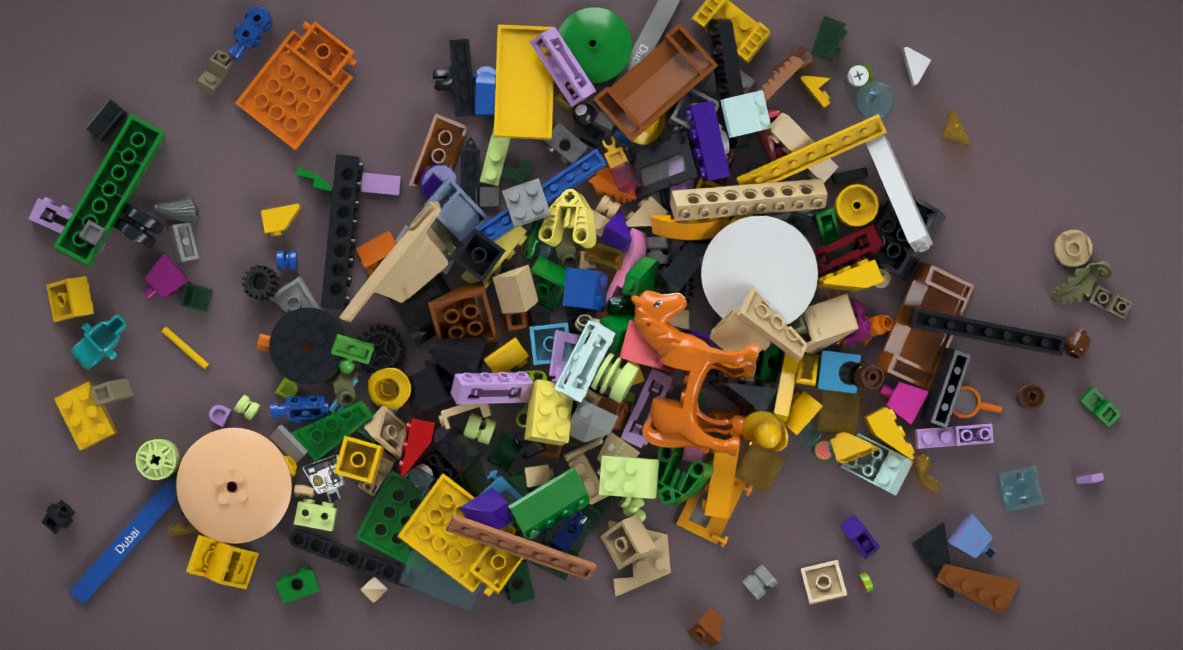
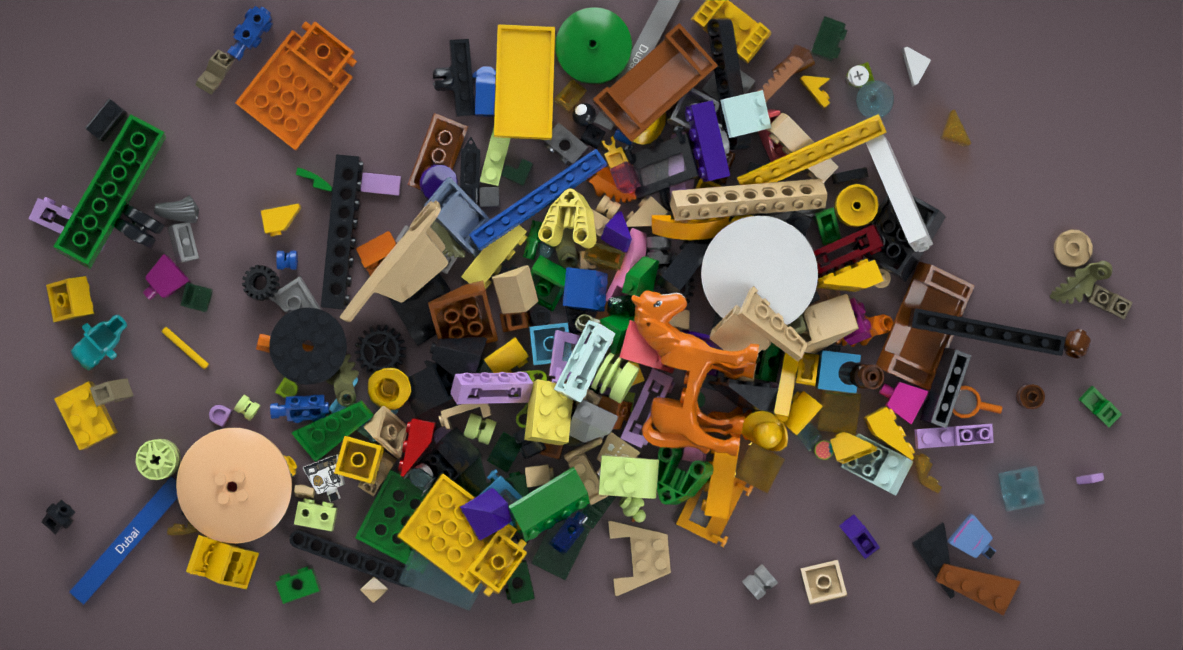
flat silver tile [79,220,106,247] -> none
light grey tile [269,424,308,464] -> none
bright green plate [331,334,374,373] -> none
nougat tile [445,514,596,580] -> none
black slope [449,228,506,282] -> none
light grey plate [502,178,551,228] -> none
lavender brick [530,27,596,107] -> none
tan slope [600,514,656,570] -> none
dark orange brick [687,608,725,648] -> none
lime tile [858,573,873,593] -> none

